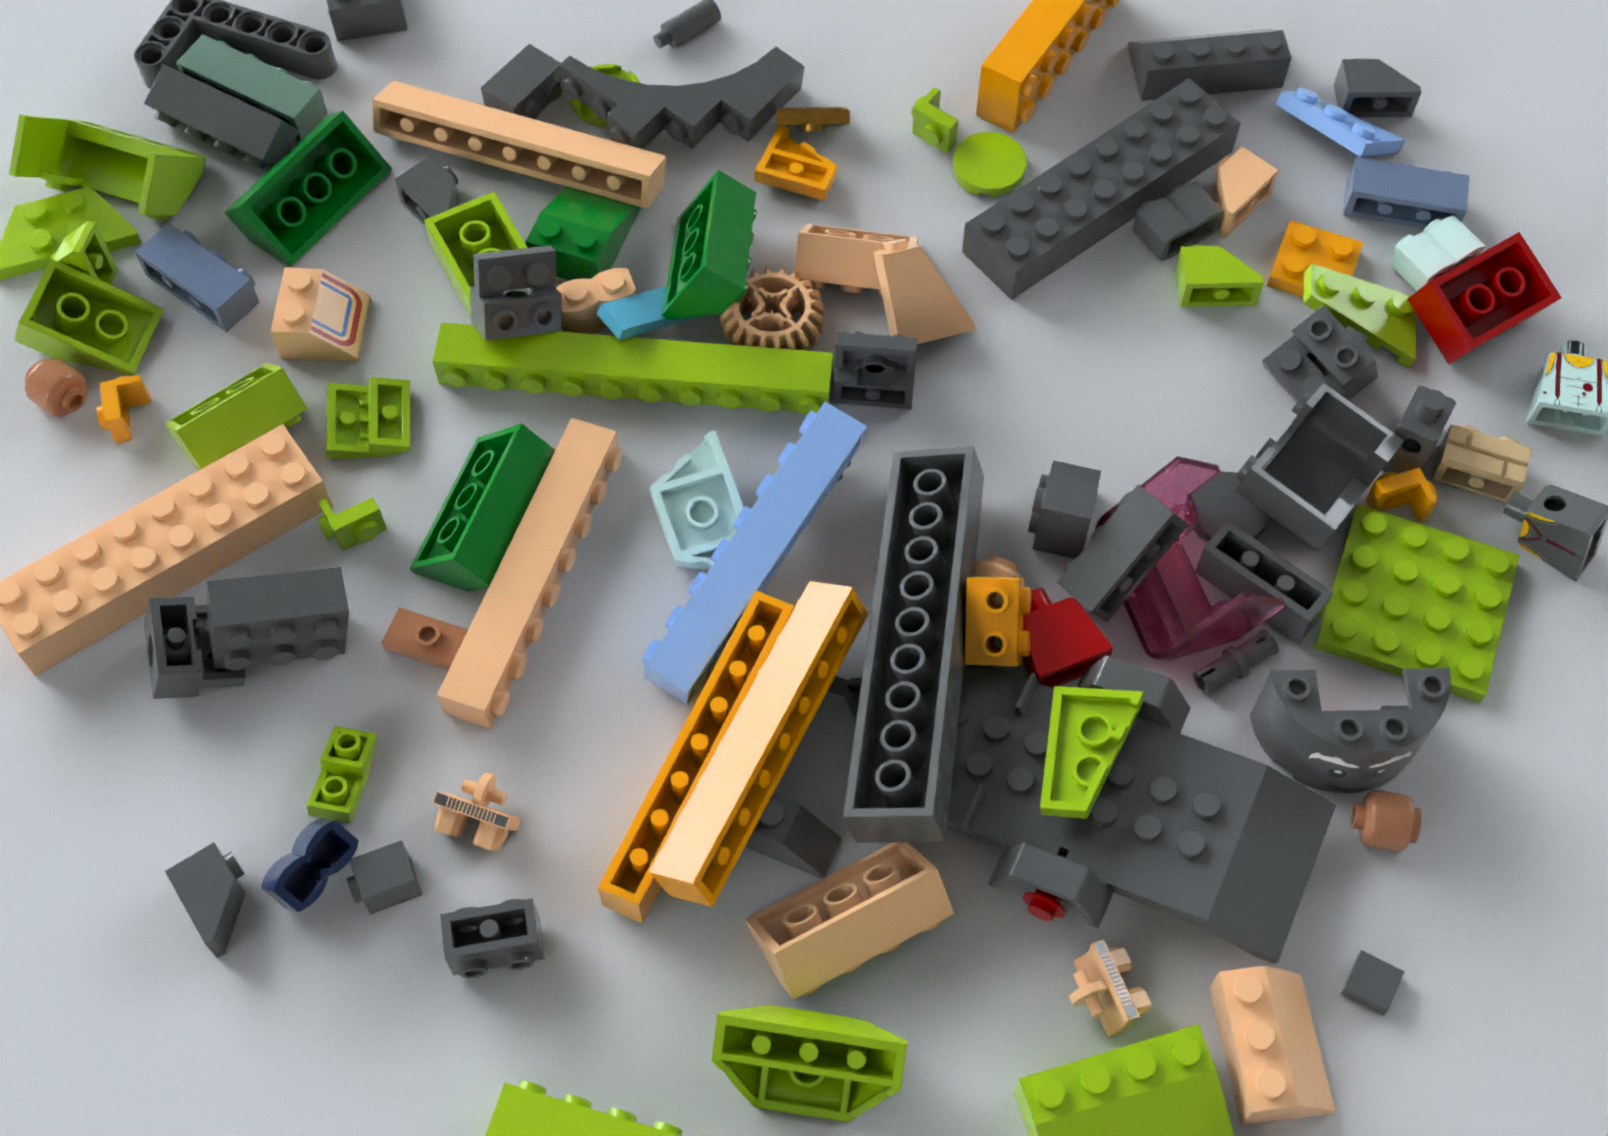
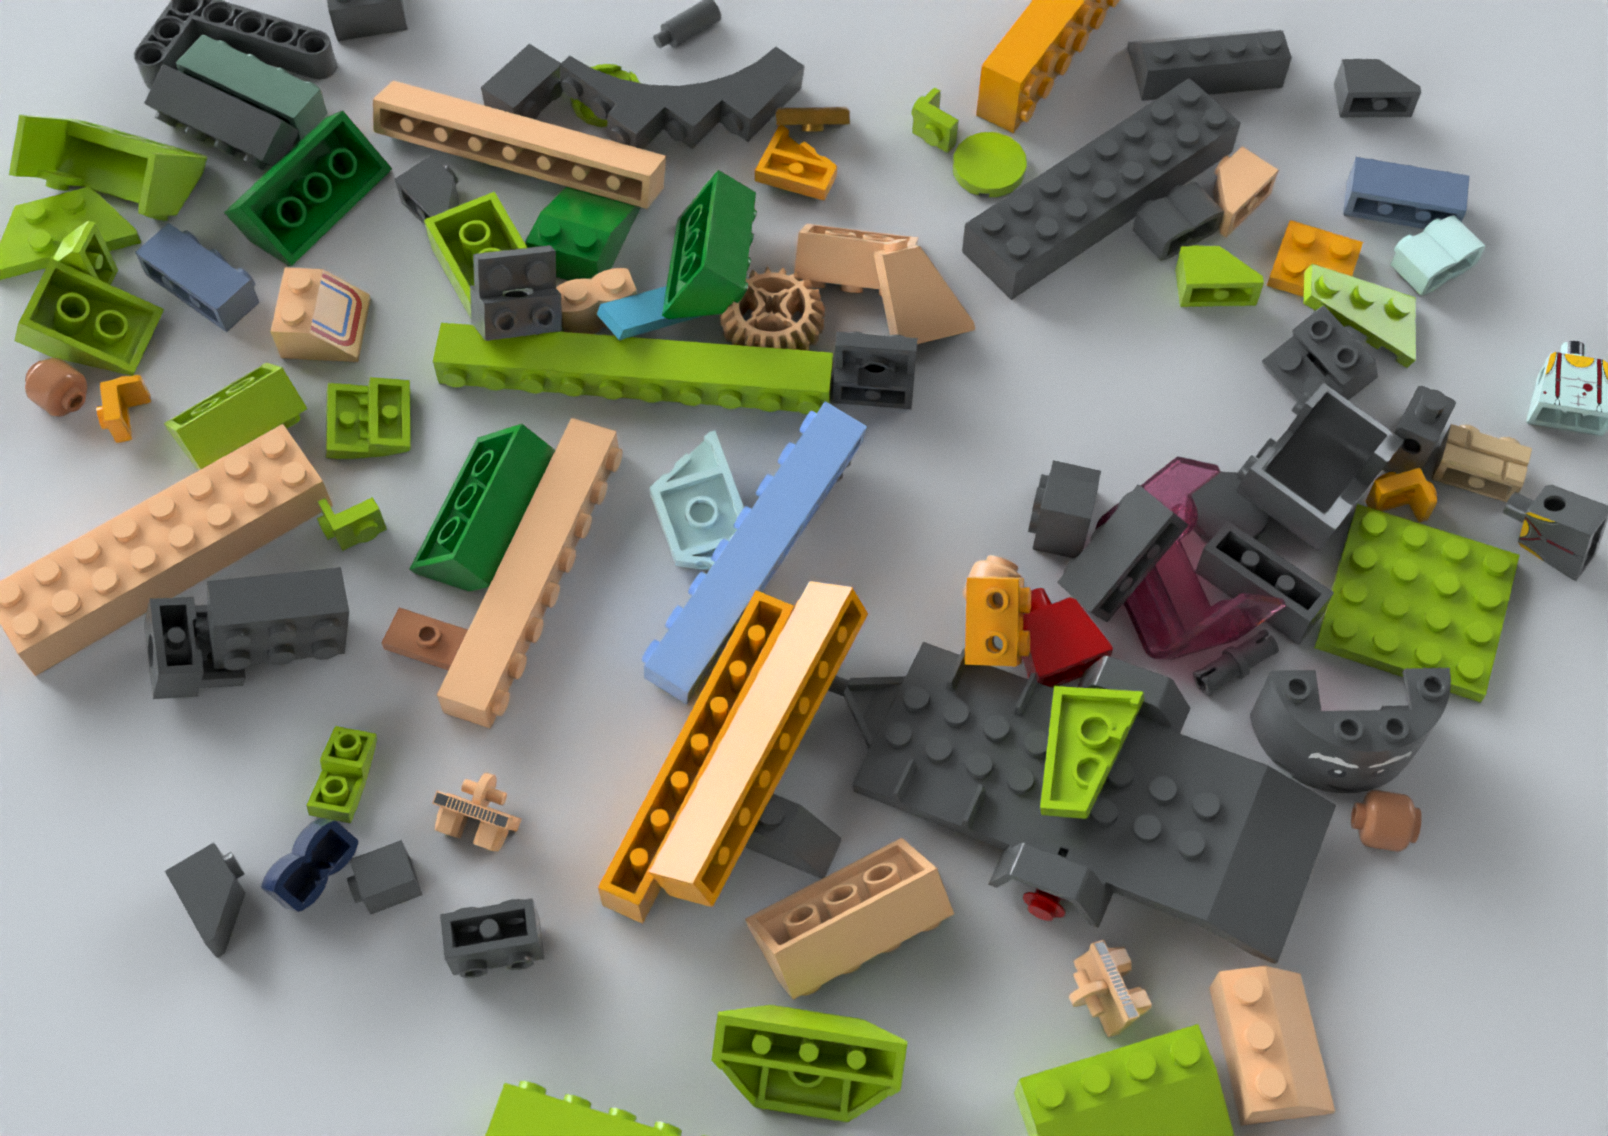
dark grey brick [843,446,984,843] -> none
light blue wing [1275,87,1405,157] -> none
dark grey tile [1341,950,1405,1016] -> none
red brick [1407,232,1562,364] -> none

